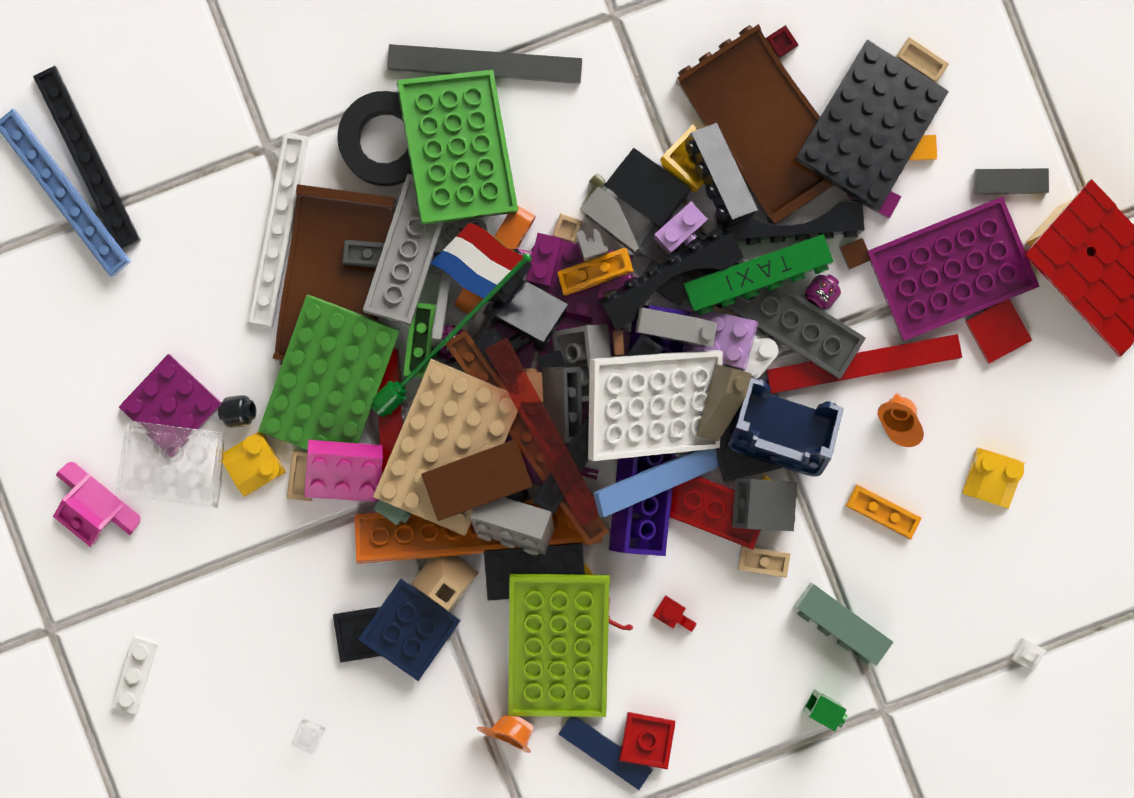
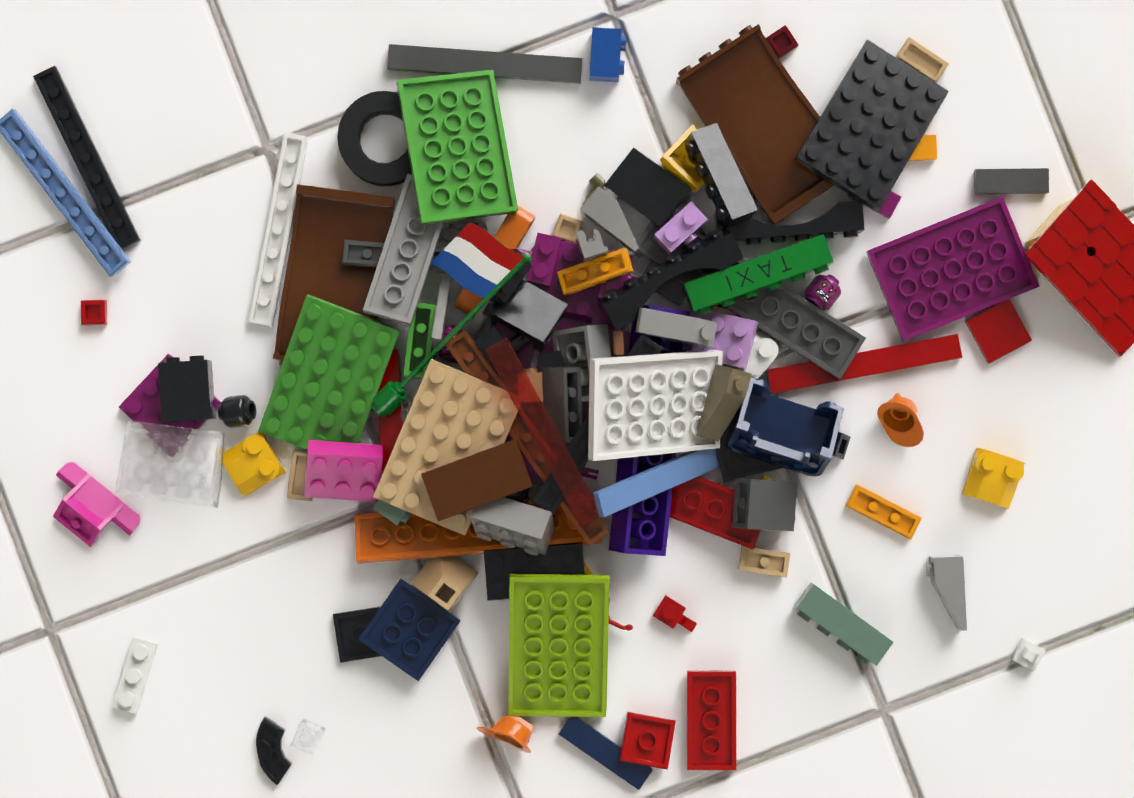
green brick [803,689,847,731] -> none
reddish brown tile [839,238,870,270] -> none
none -> red tile [81,300,108,325]
none -> black brick [158,355,216,423]
none -> black tile [256,716,292,785]
none -> blue brick [589,27,626,82]
none -> red plate [687,670,736,770]
none -> black tile [832,432,851,460]
none -> light grey slope [926,555,967,631]

